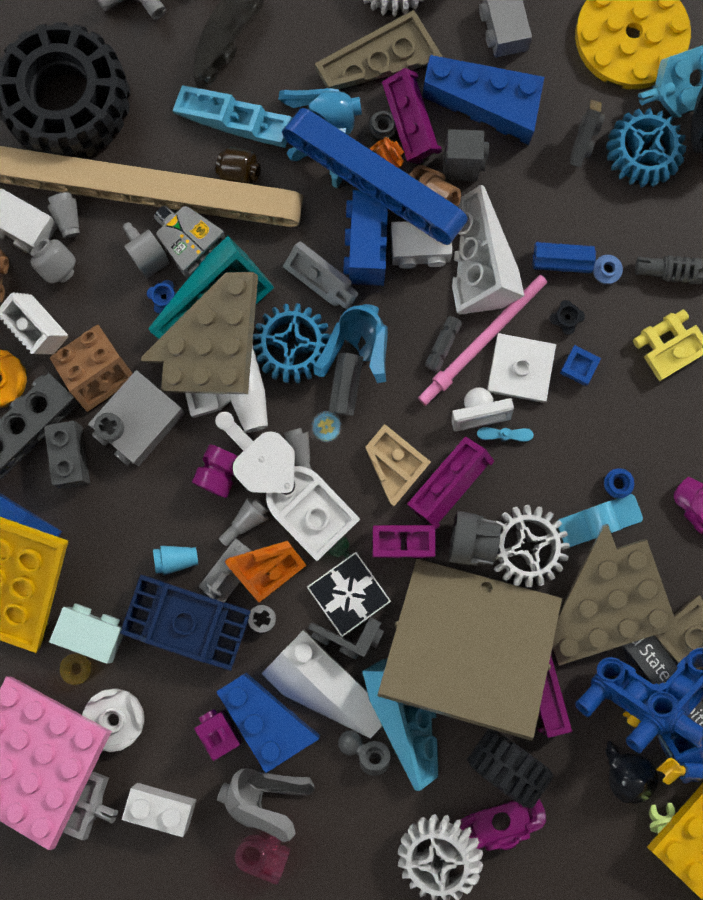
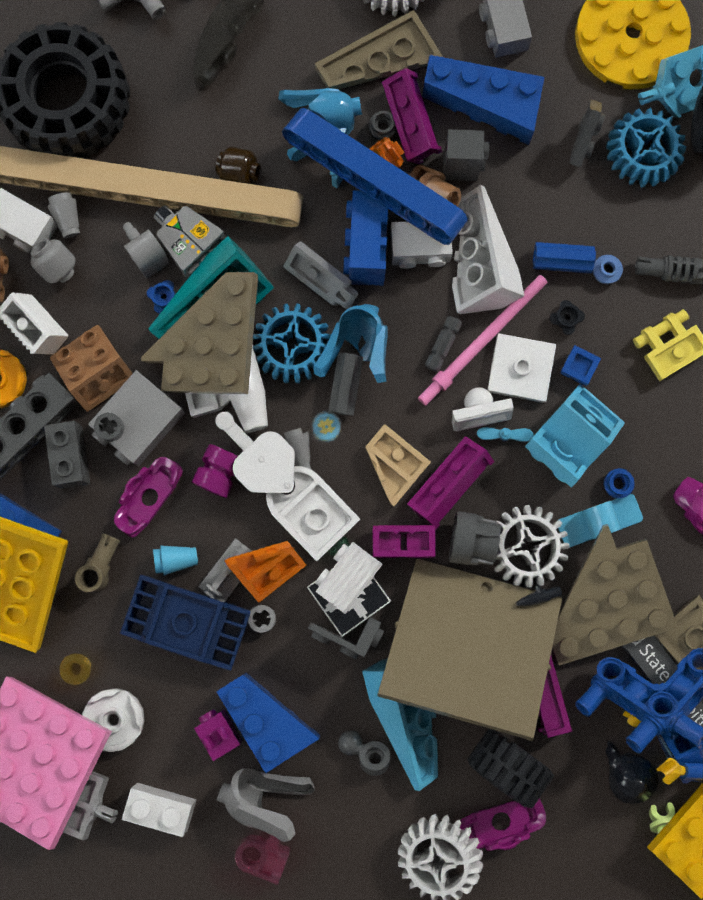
light aqua brick [49,603,123,664] -> none
medium azure slope [172,85,292,148] -> none
light grey cone [219,498,269,546] -> none
white wedge [262,629,382,738] -> none
none -> dark tan pin [75,533,120,593]
none -> magenta piece [114,457,183,538]
none -> white brick [315,542,382,614]
none -> black helmet [516,585,562,607]
none -> medium azure bracket [525,384,625,488]

